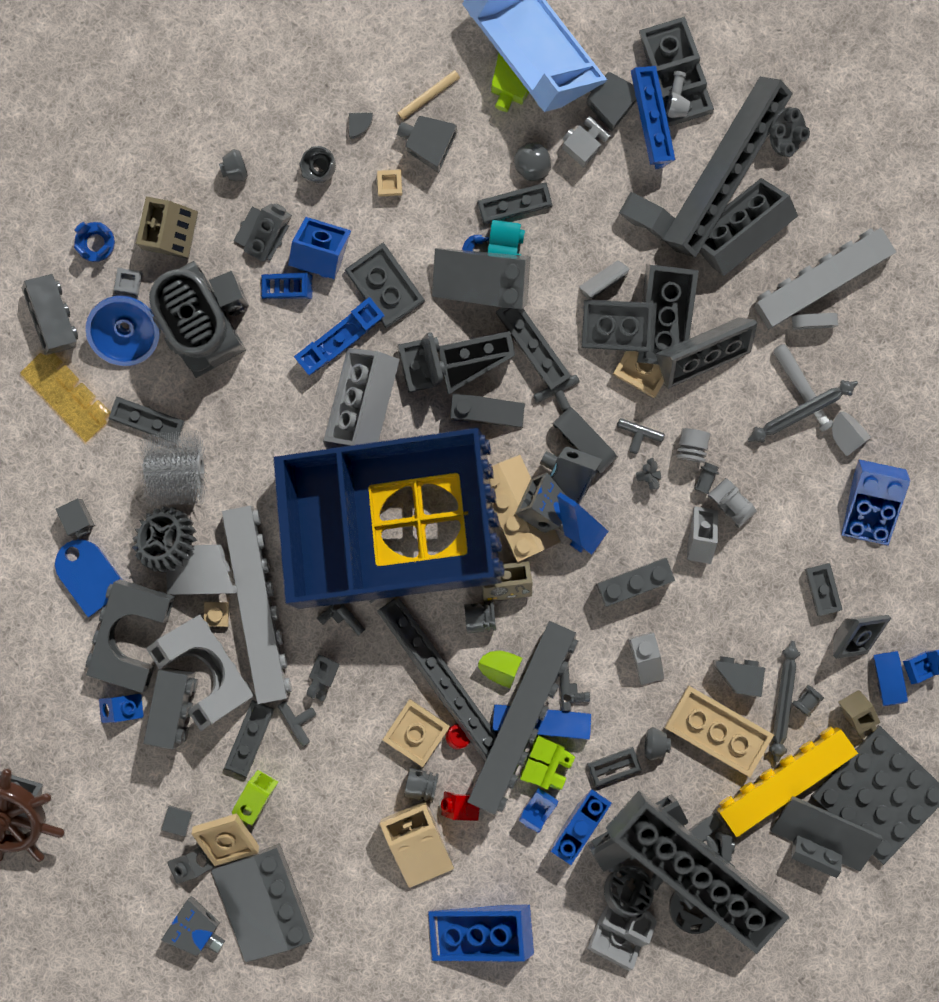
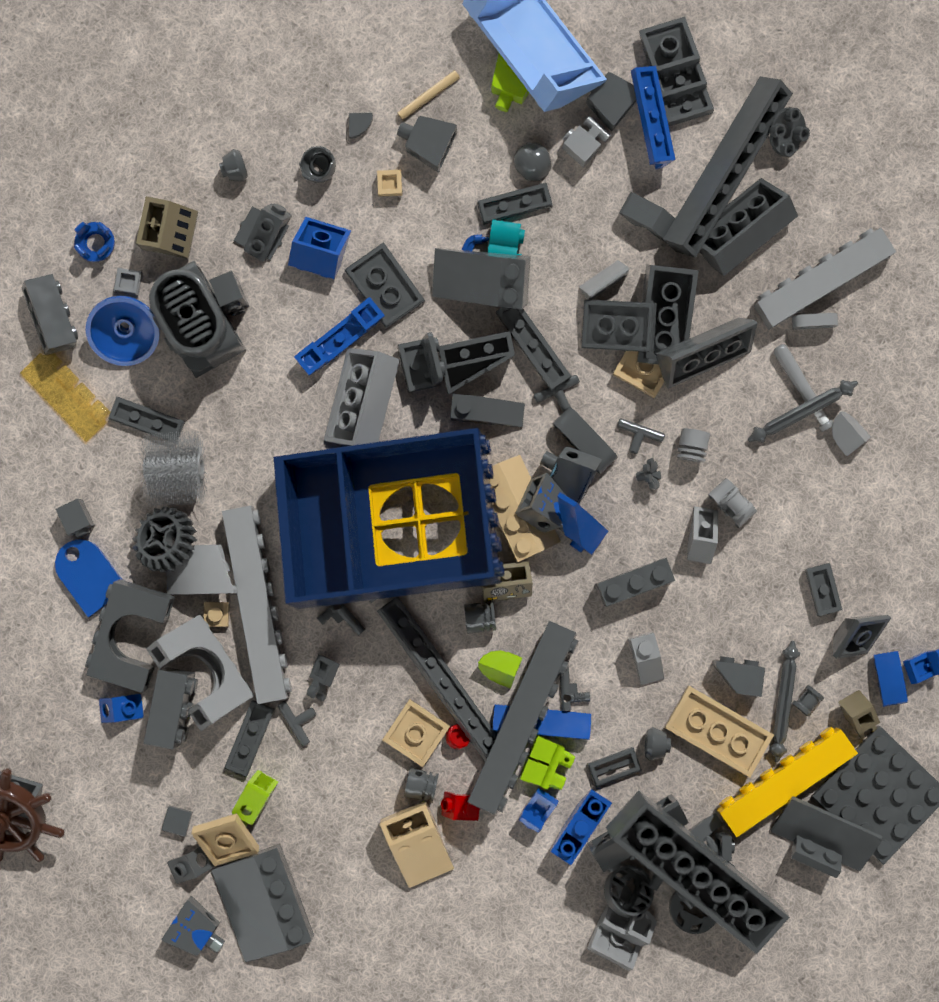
blue slope [261,273,313,299] -> none
blue slope [428,904,534,962] -> none
light grey bar [666,71,690,118] -> none
dark grey pin [694,462,719,494] -> none
blue slope [841,459,910,546] -> none

